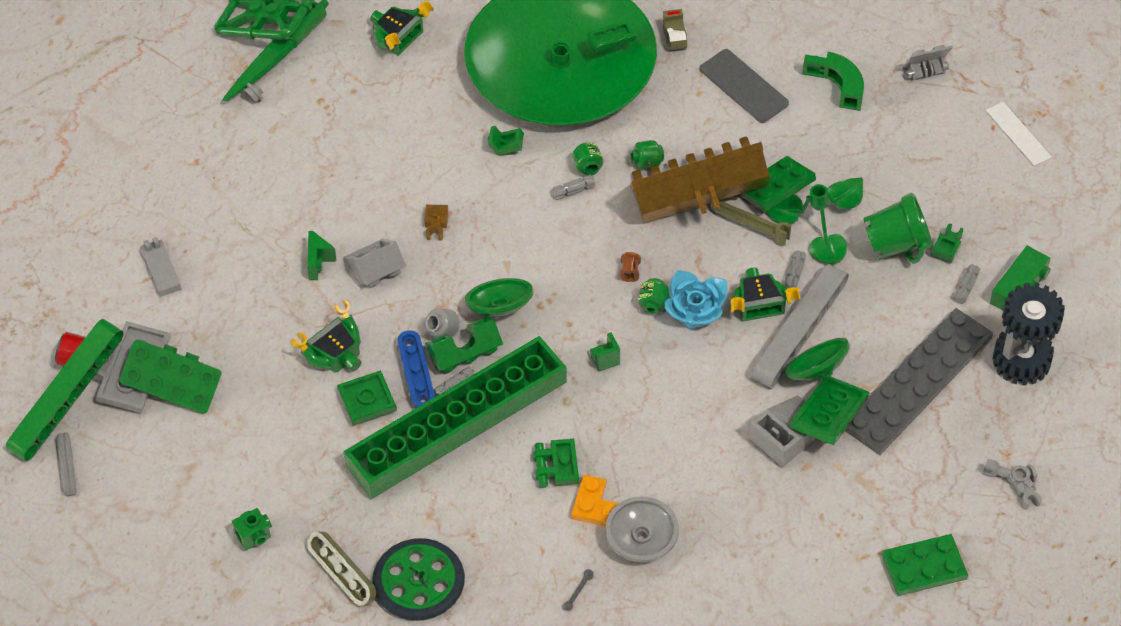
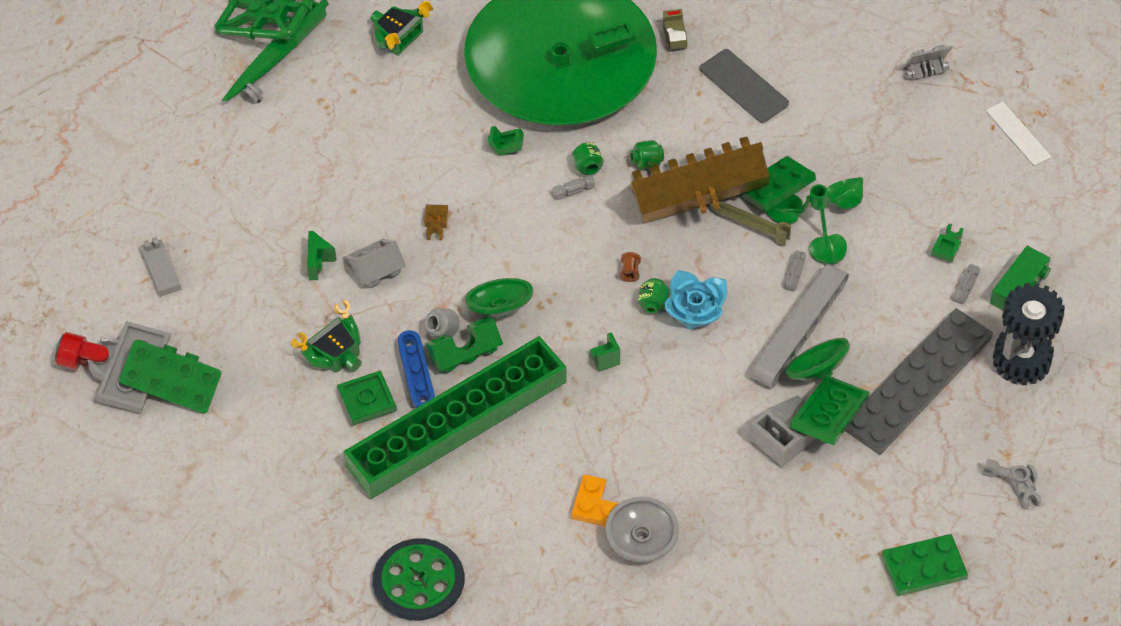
green beam [6,319,124,462] -> none
light grey axle [56,432,77,496] -> none
green brick [232,508,272,551] -> none
plate [307,531,376,606] -> none
light grey axle [434,367,475,396] -> none
green plate [533,438,579,488] -> none
dark grey hinge [563,569,593,611] -> none
torso [730,267,801,322] -> none
green arch [802,52,864,111] -> none
green piece [863,193,933,264] -> none

